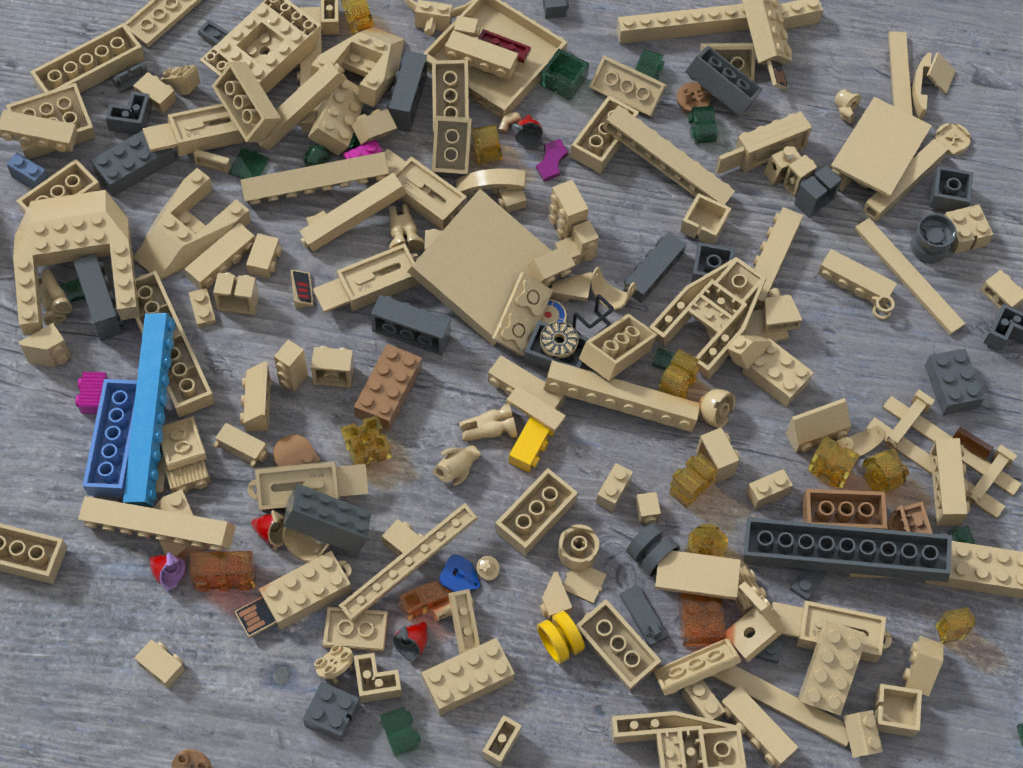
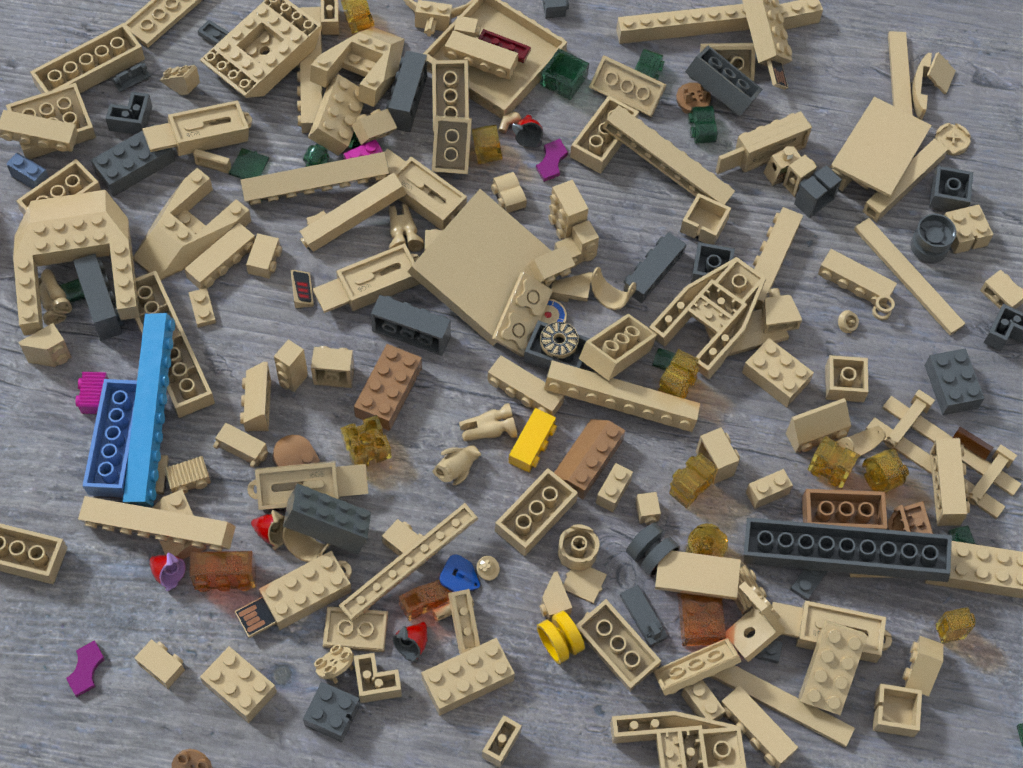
tan brick [133,72,177,114] -> none
tan tile [161,416,207,471] -> none
tan brick [212,62,281,142] -> none
tan piece [213,272,259,315] -> none
tan brick [258,60,347,151] -> none
clear green brick [380,706,421,758] -> none
tan slope [456,169,526,195] -> none
tan tile [506,385,566,433] -> none
black piece [572,294,614,337] -> none
tan cylinder [699,389,735,428] -> none
tan slope [727,335,772,369] -> none
tan piece [835,89,861,124] -> none
tan brick [843,710,883,758] -> none
none -> magenta tile [66,640,105,697]
none -> tan brick [200,646,277,723]
none -> medium nougat slope [554,419,625,499]
none -> tan brick [825,355,868,402]
none -> tan hat [838,310,859,333]

